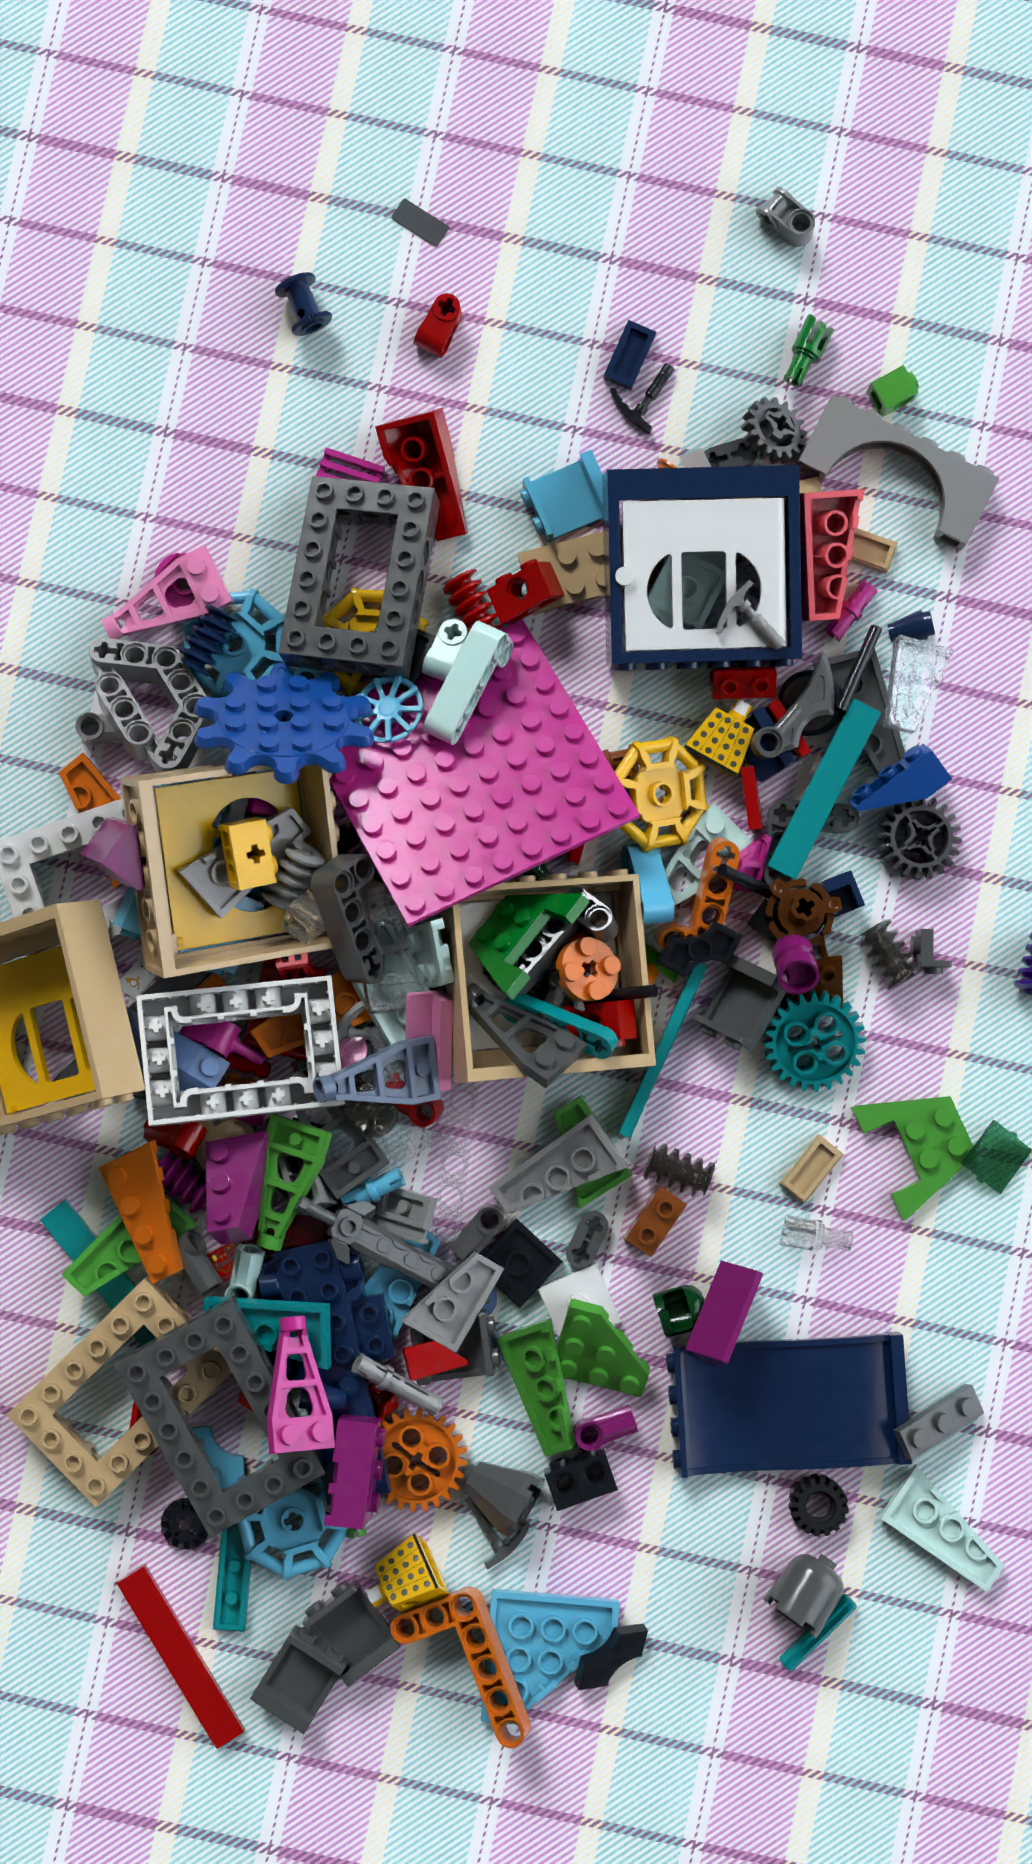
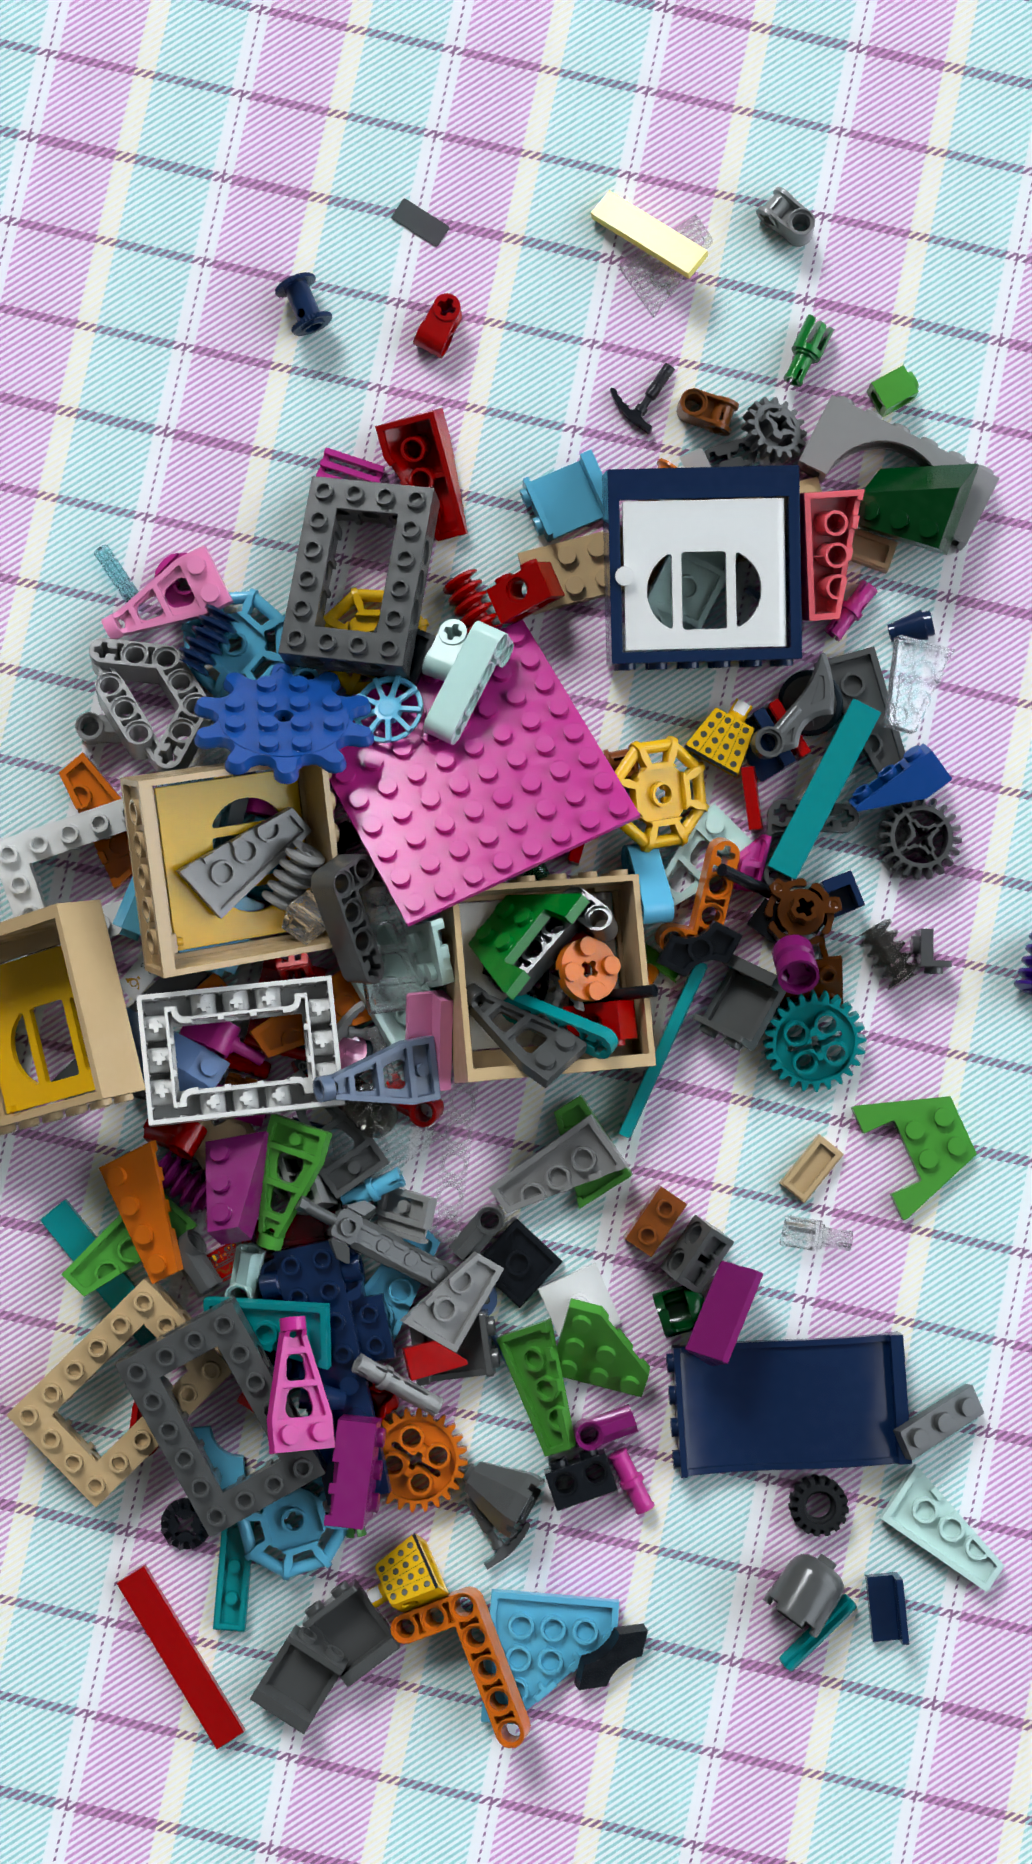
magenta slope [80,817,144,891] -> none
yellow brick [219,817,278,891] -> none
dark grey beam [566,1210,608,1269] -> none
dark blue tile [603,320,657,391] -> none
clear smoke piece [644,1143,715,1197] -> none
red bracket [709,667,777,699] -> none
light grey piece [716,580,786,650] -> none
black bar [835,625,882,713] -> none
clear green piece [961,1120,1032,1194] -> none
none -> clear light blue axle [94,544,139,602]
none -> tile [591,190,708,279]
none -> dark pink pin [608,1447,655,1515]
none -> clear wing [619,214,713,318]
none -> dark grey brick [660,1215,734,1293]
none -> dark orange piece [676,388,739,436]
none -> dark green wedge [858,463,979,555]
none -> dark blue panel [865,1572,909,1645]

